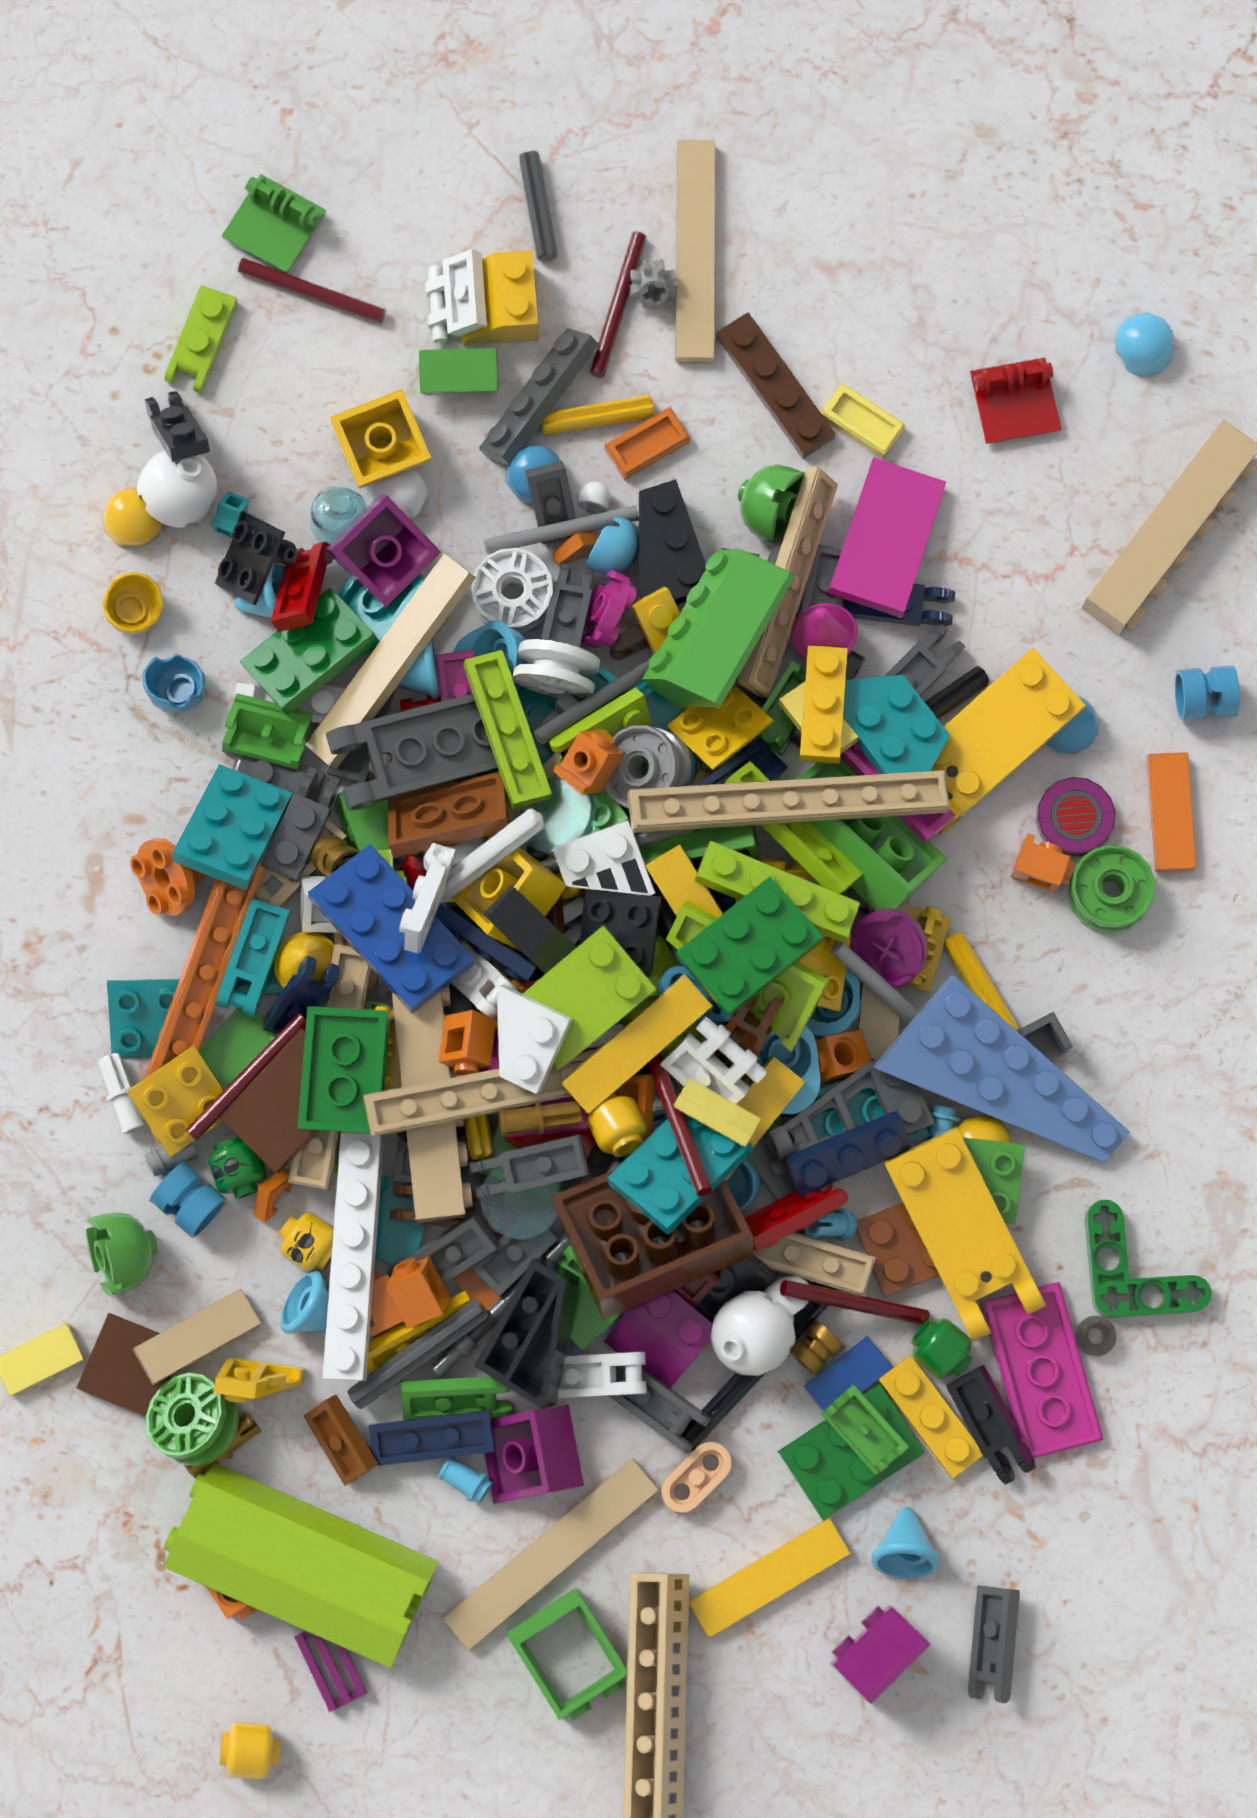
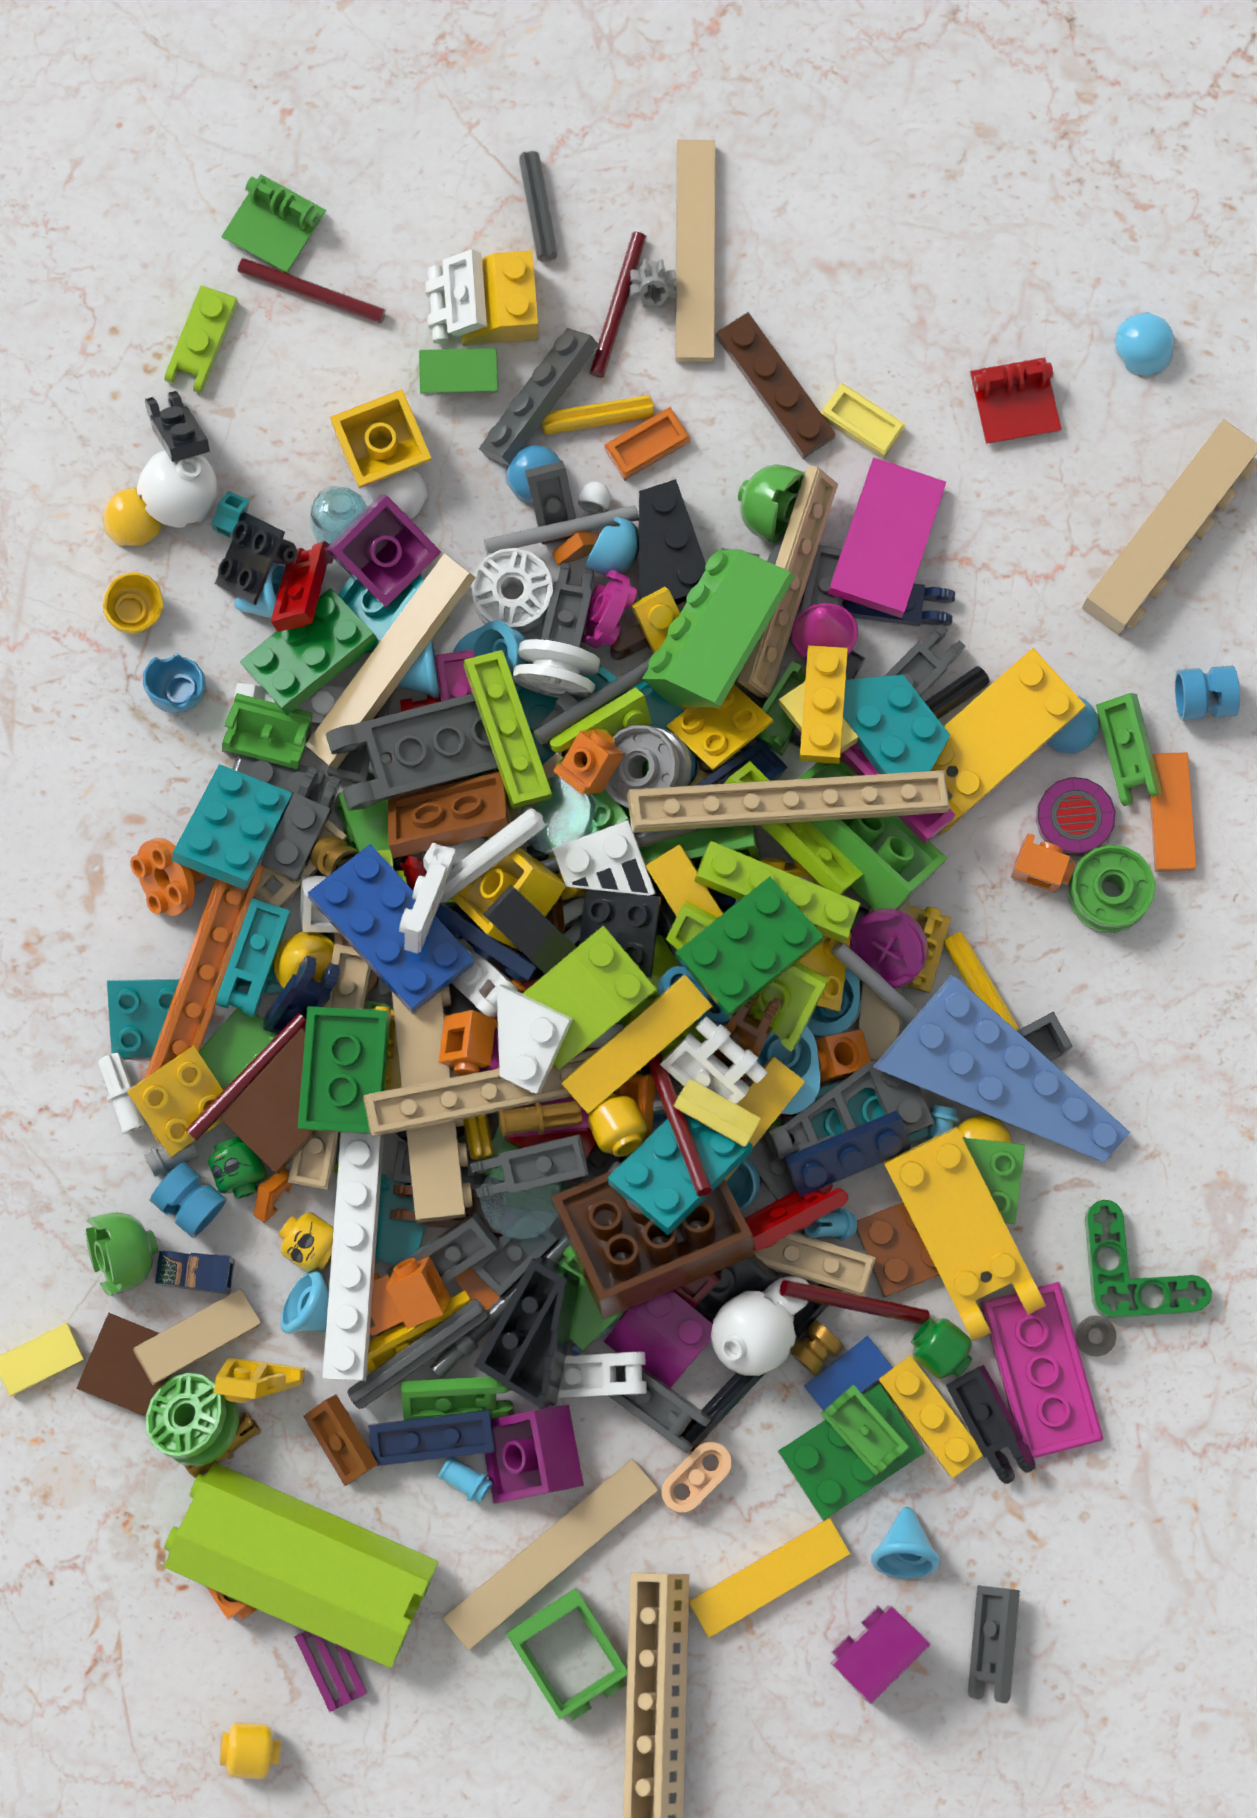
none -> dark blue leg [155,1251,235,1295]
none -> bright green hinge [1096,693,1162,806]

